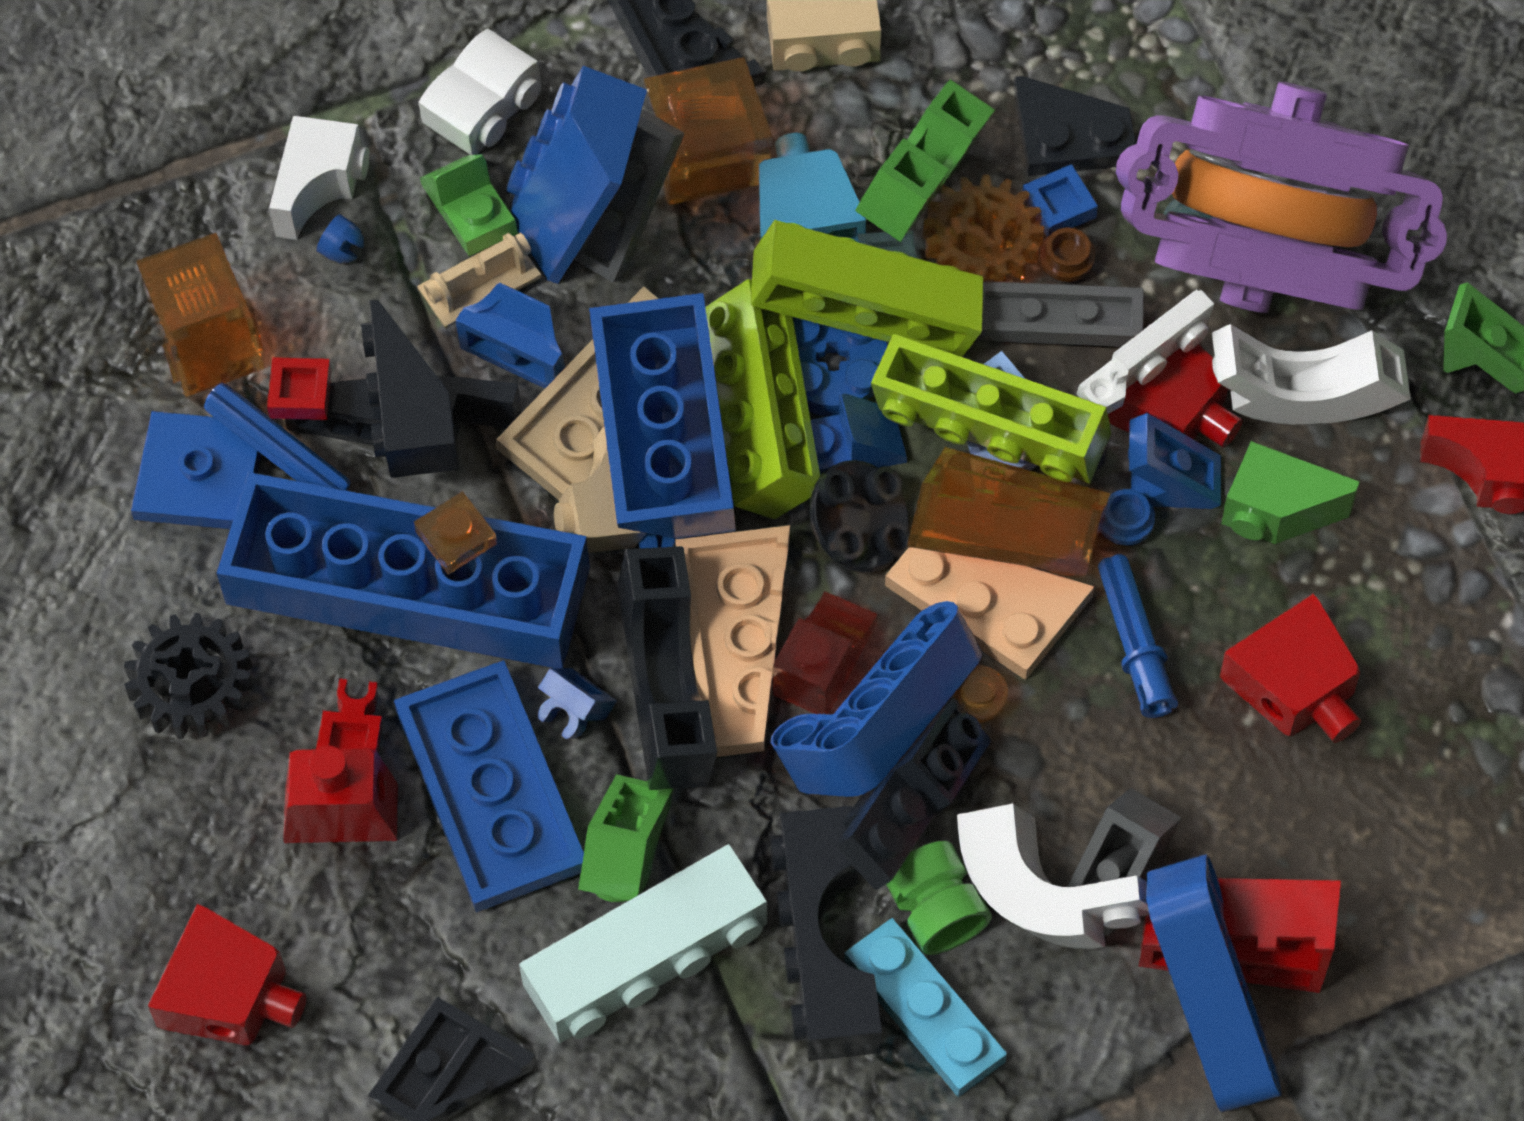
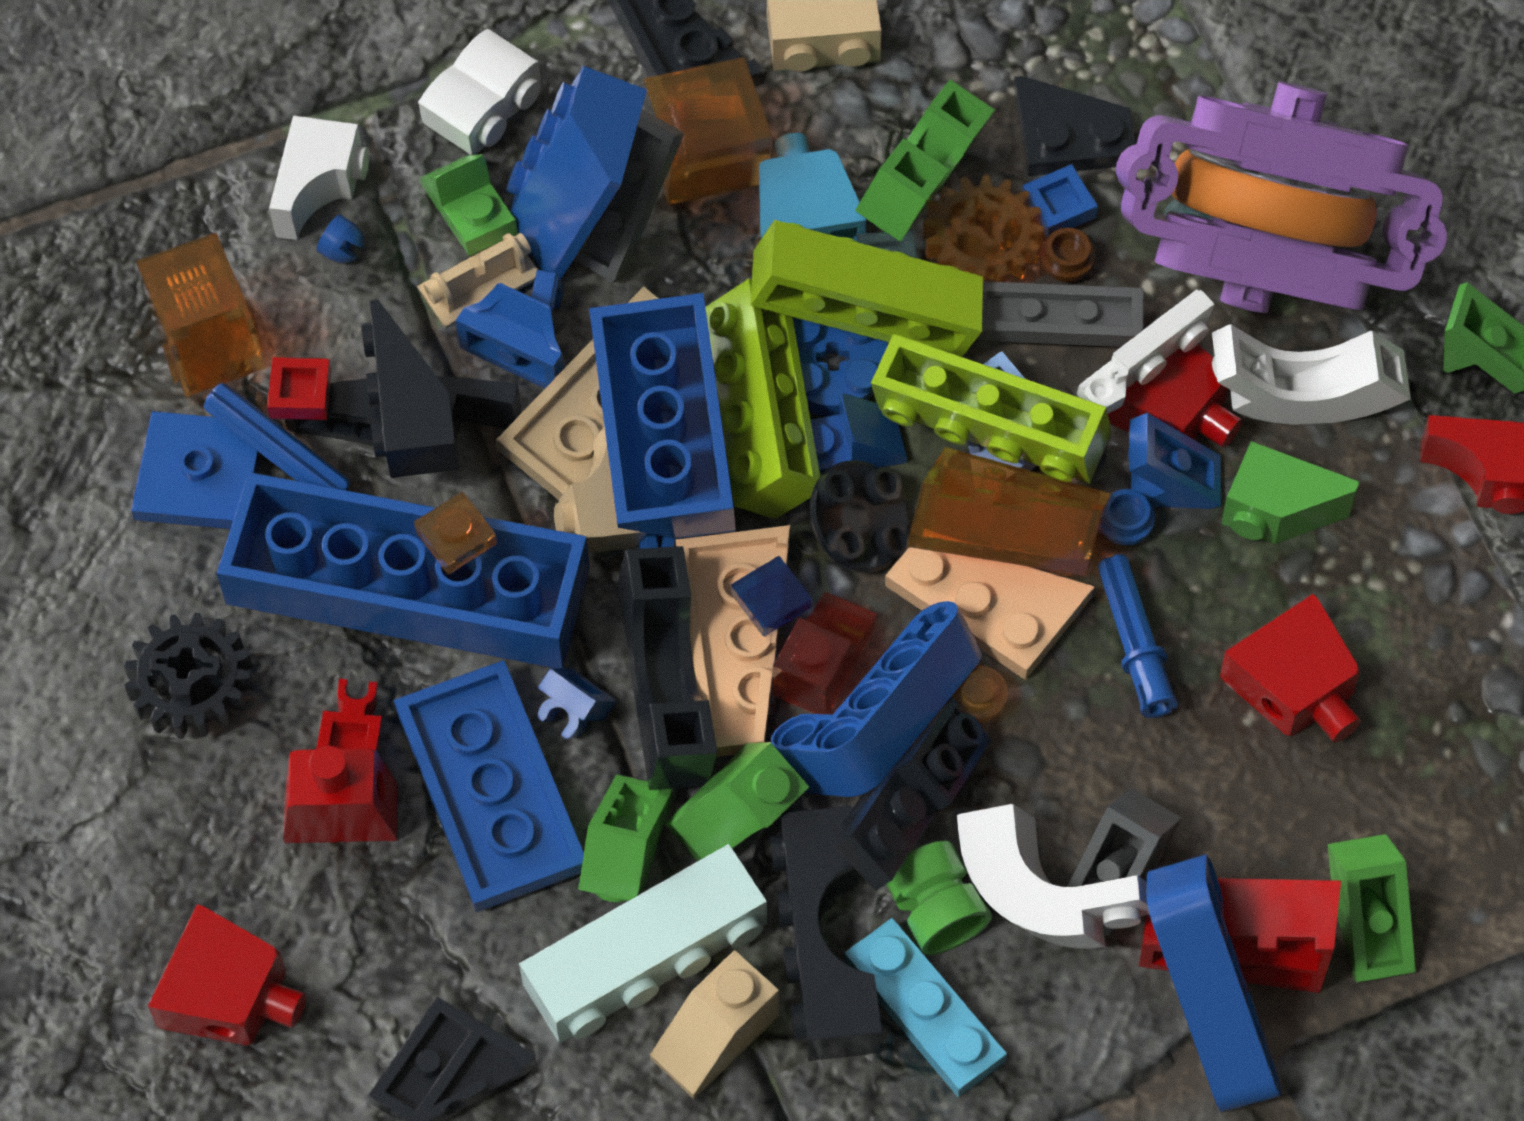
none -> blue tile [532,270,565,323]
none -> tan slope [650,950,779,1099]
none -> bright green arch [665,742,809,862]
none -> clear blue tile [731,556,812,637]
none -> bright green slope [1328,834,1416,982]

